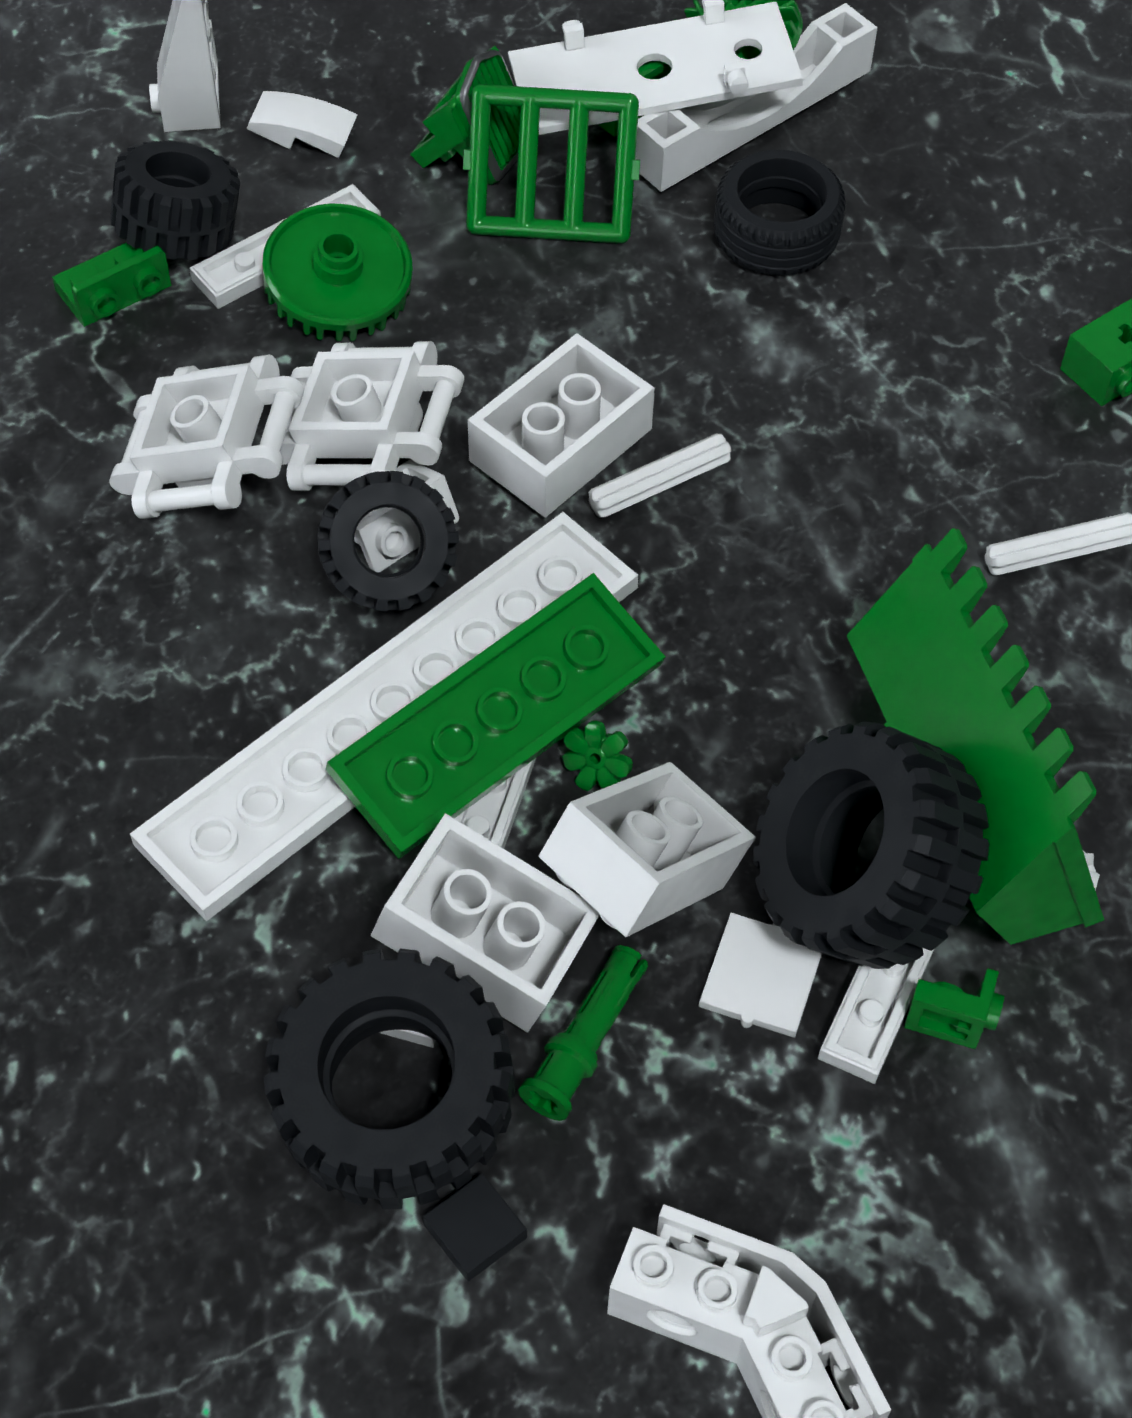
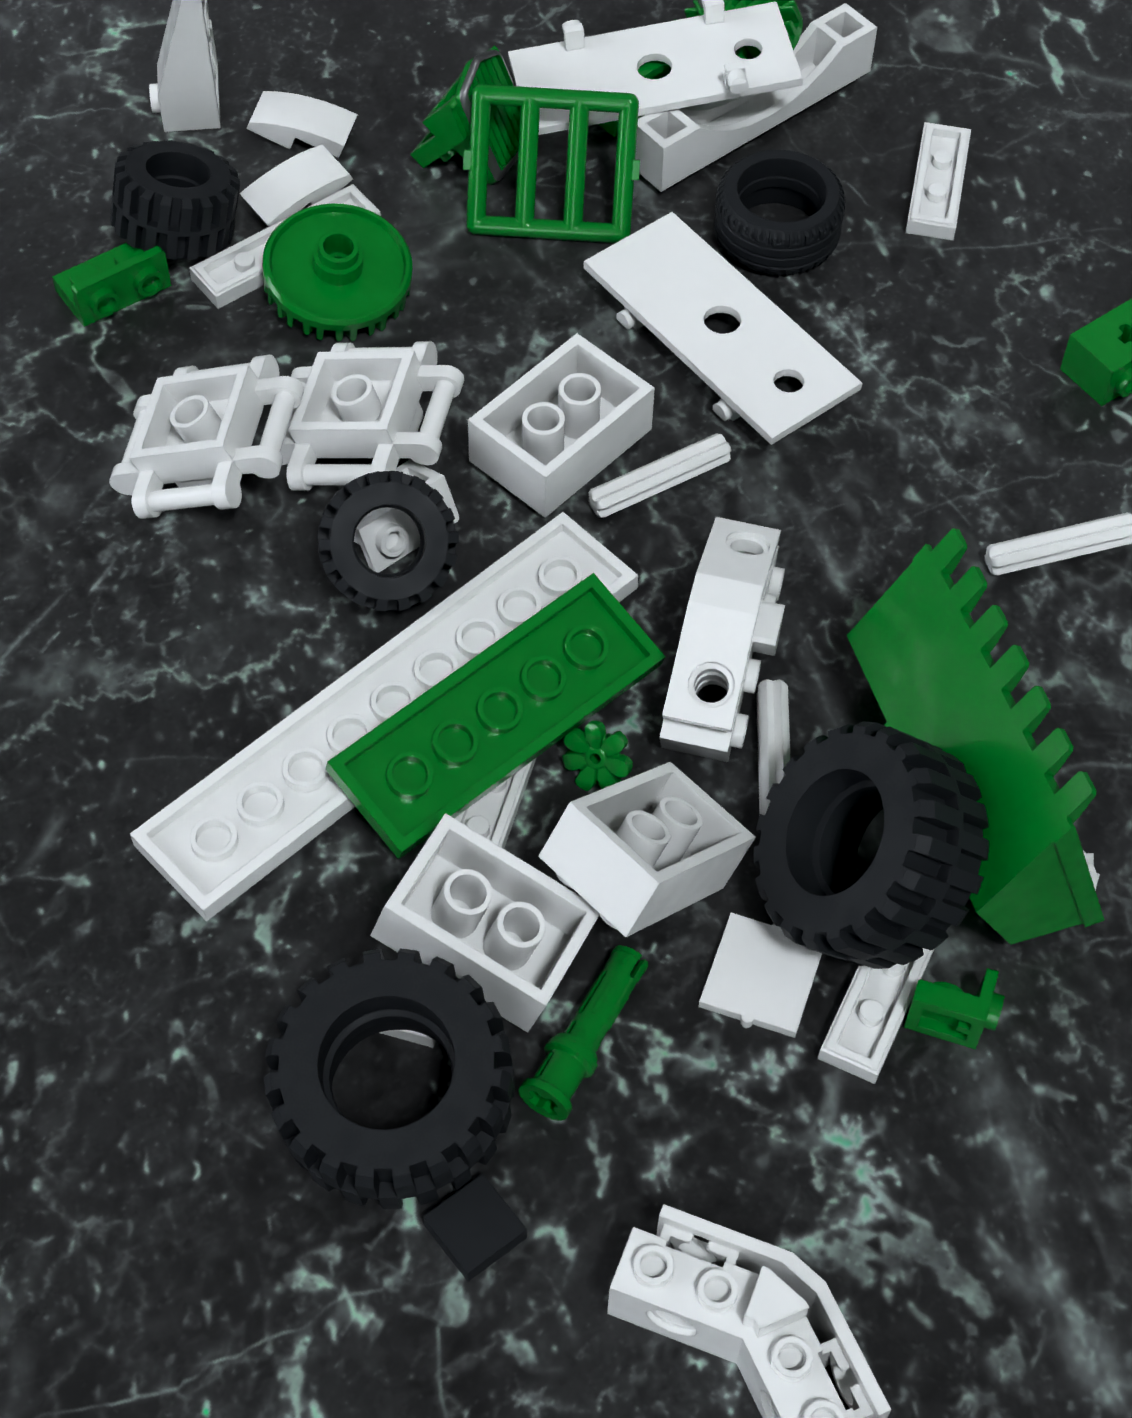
none -> white slope [239,144,353,227]
none -> white piece [584,212,862,445]
none -> white brick [659,517,785,762]
none -> white axle [757,679,790,815]
none -> white tile [905,122,971,240]

